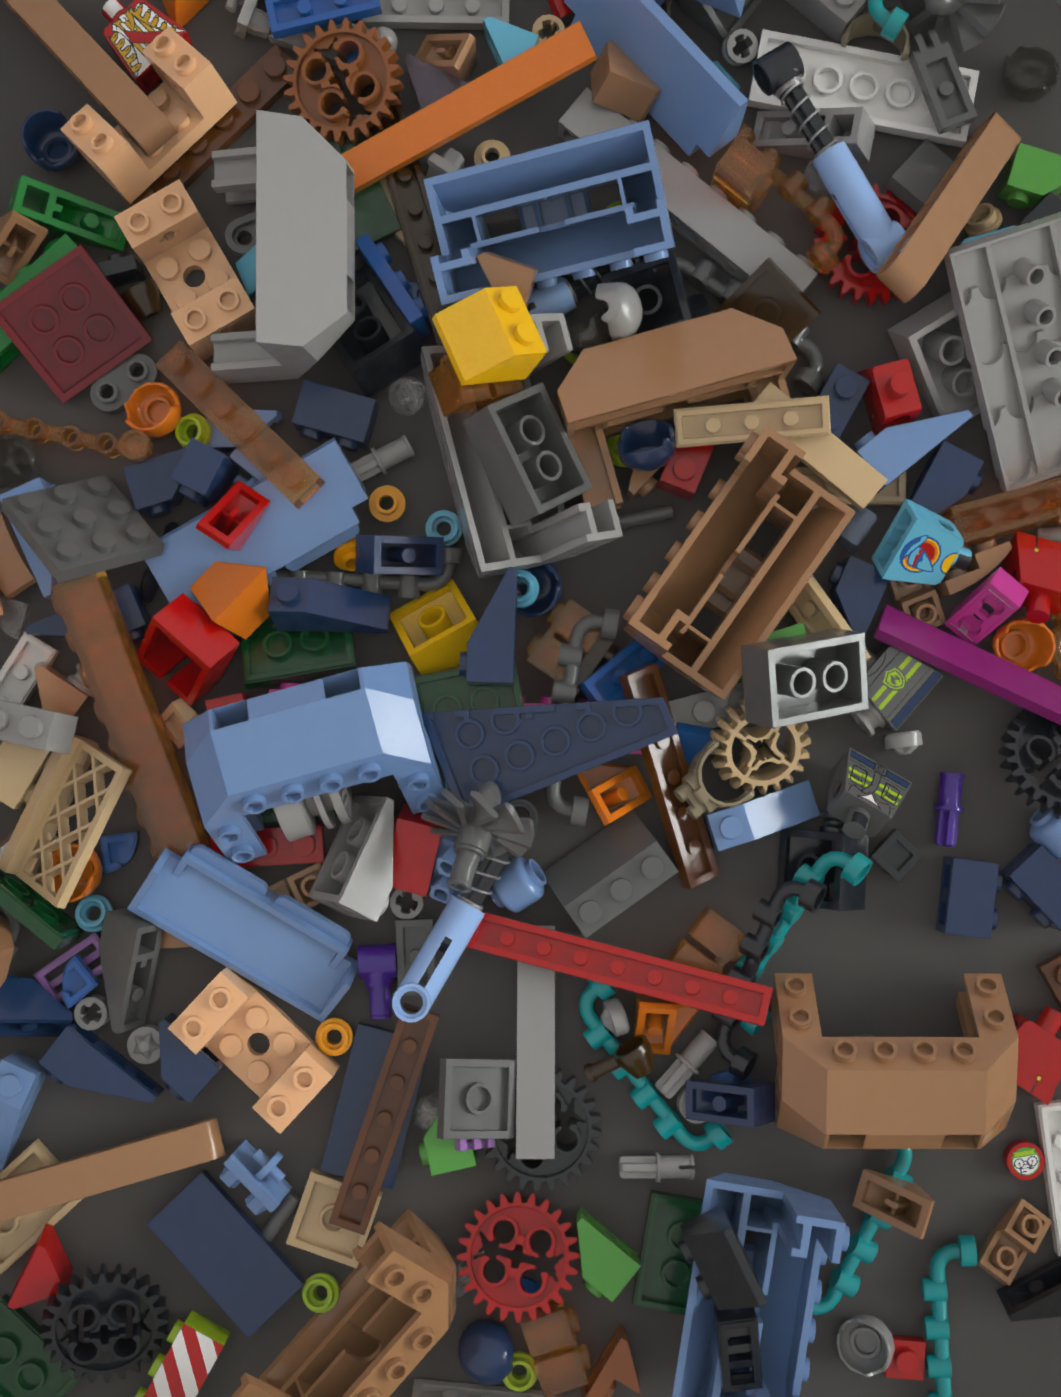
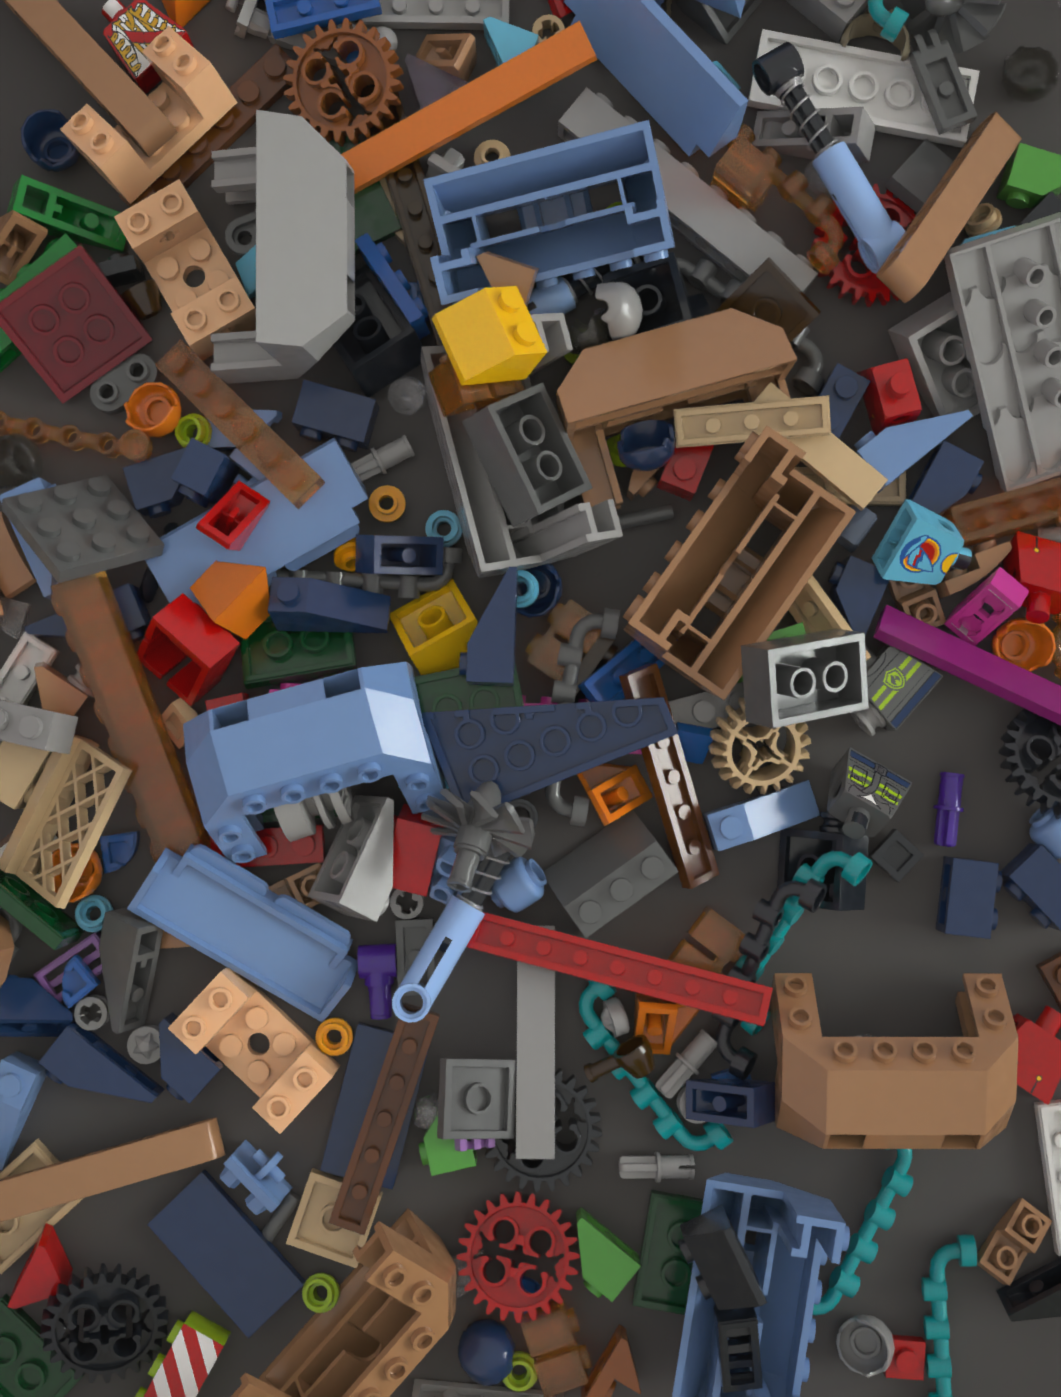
medium nougat slope [590,40,661,122] -> none
dark tan helmet [673,739,755,820] -> none
light grey bush [721,29,758,67] -> none
medium nougat slope [852,1169,935,1239] -> none
light grey tile [884,730,923,755] -> none
tile [1003,1139,1045,1180] -> none

